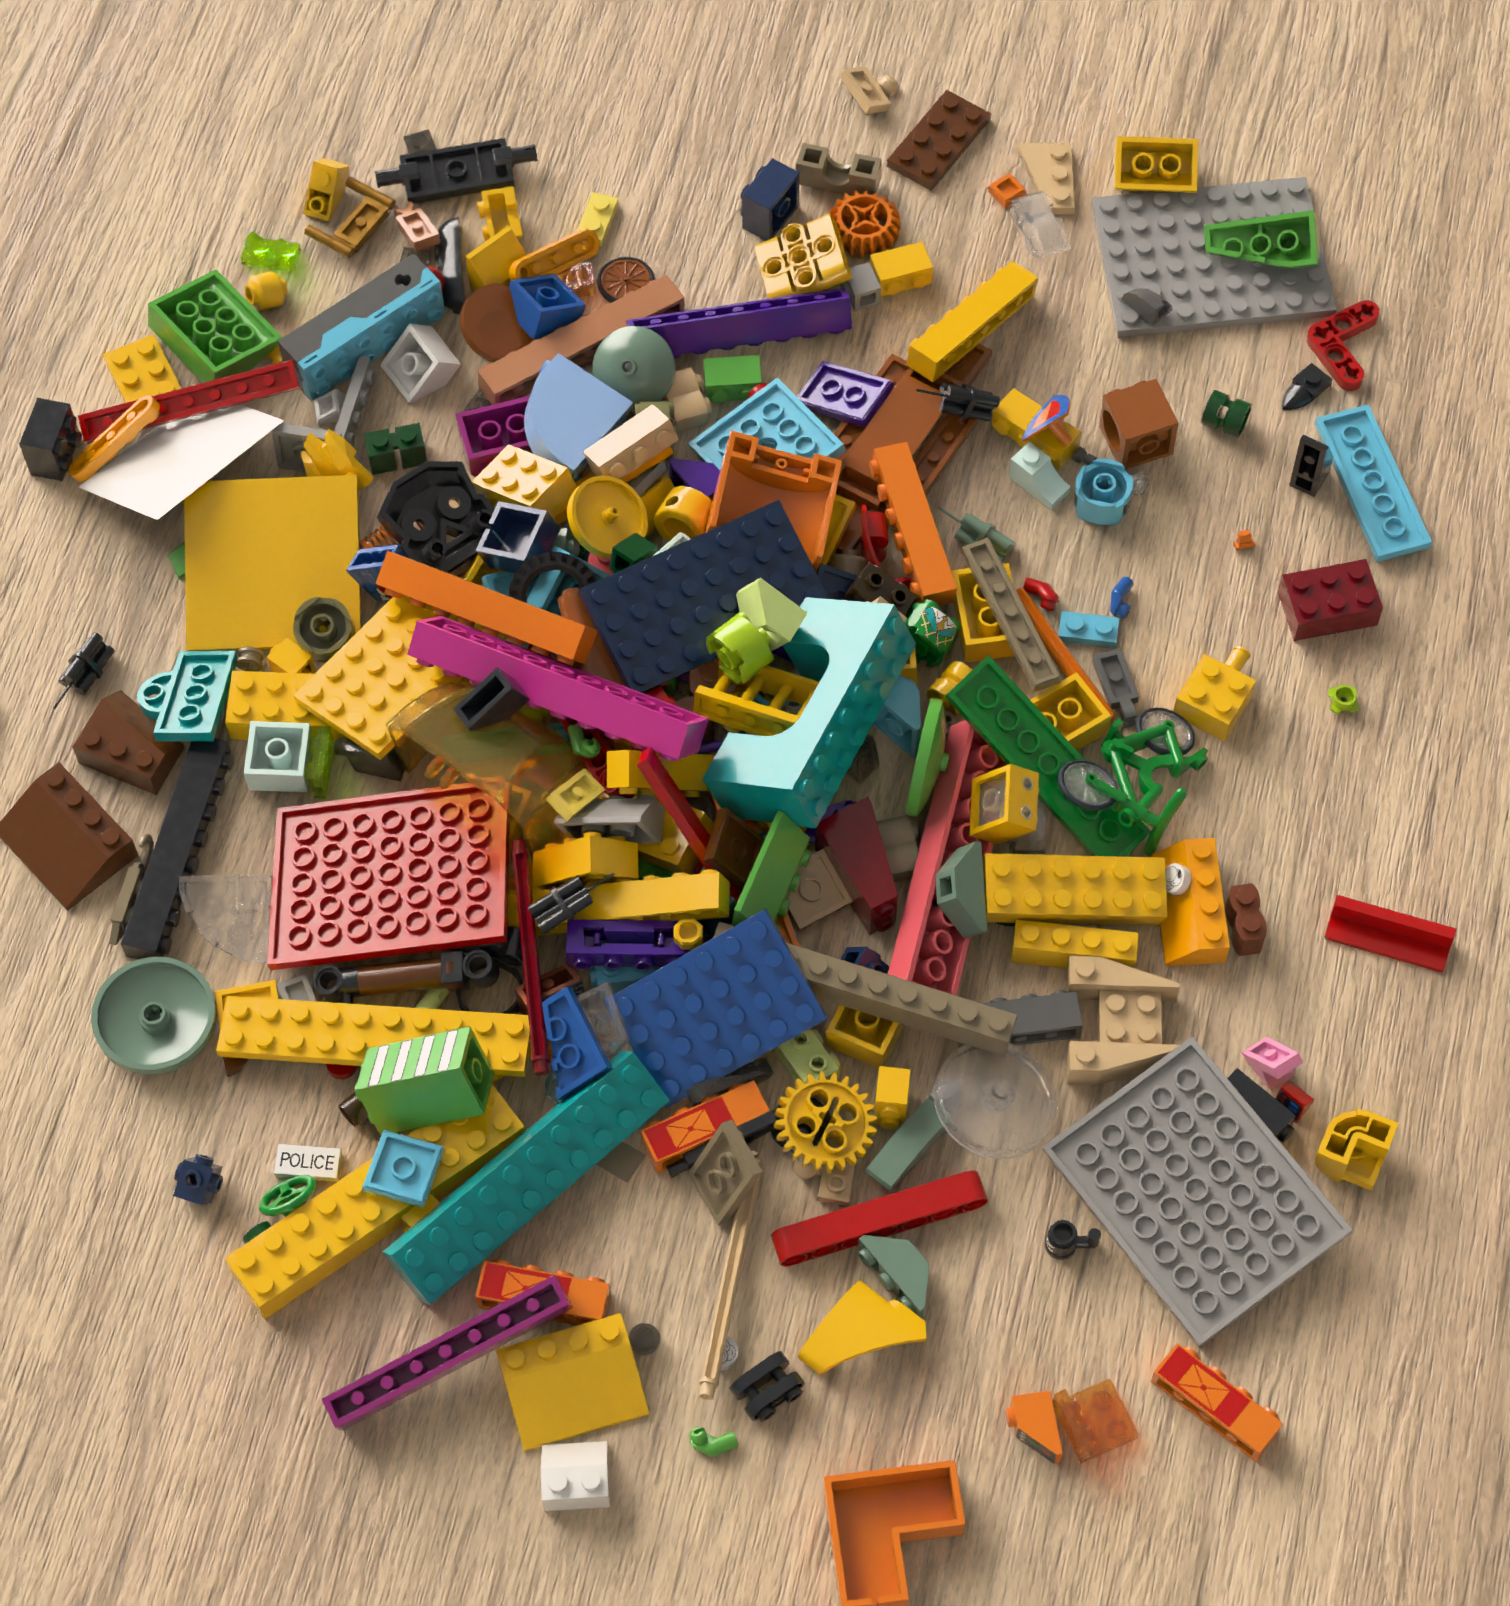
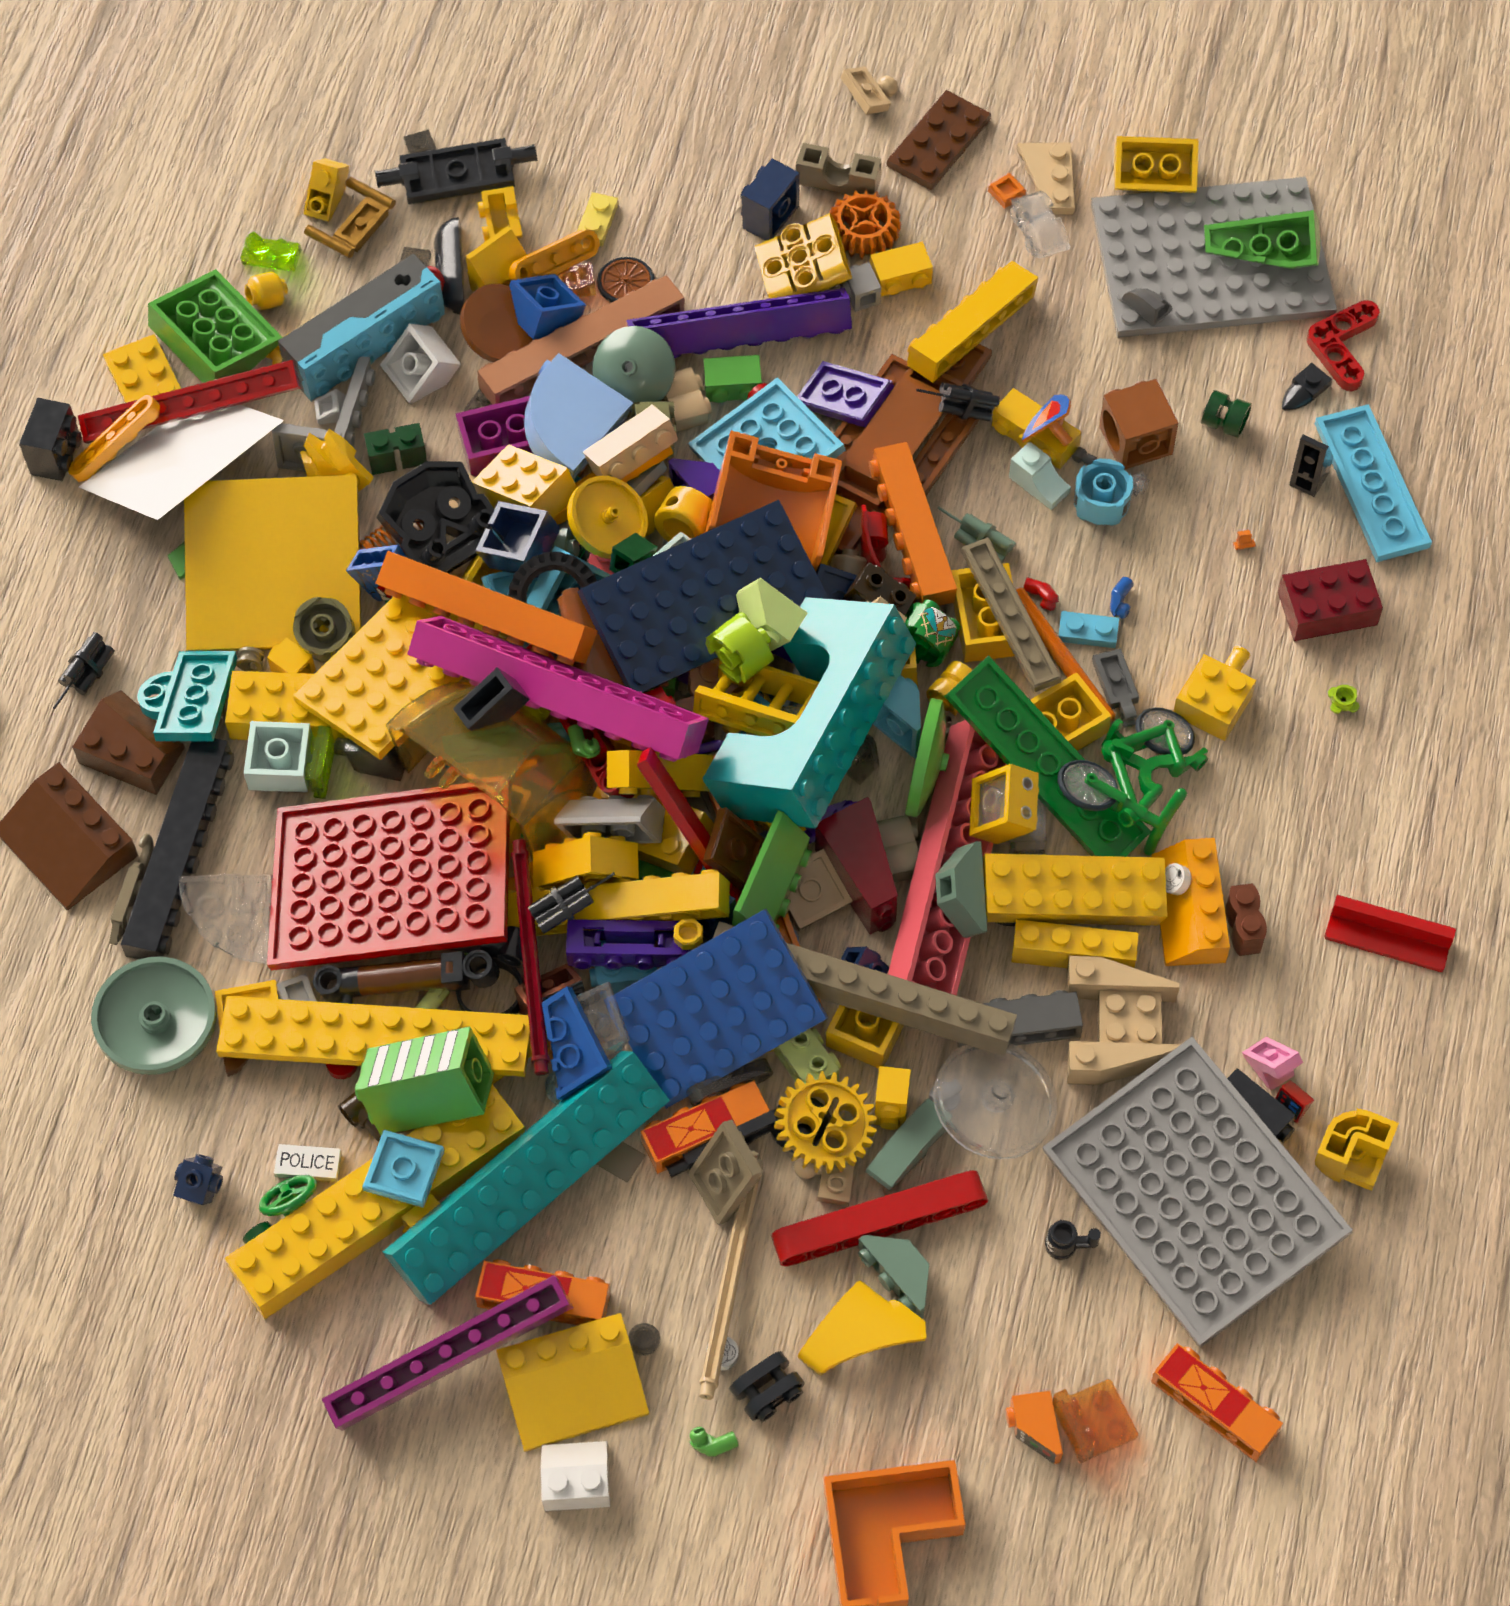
nougat plate [393,201,441,252] -> none
light yellow plate [546,768,605,821] -> none

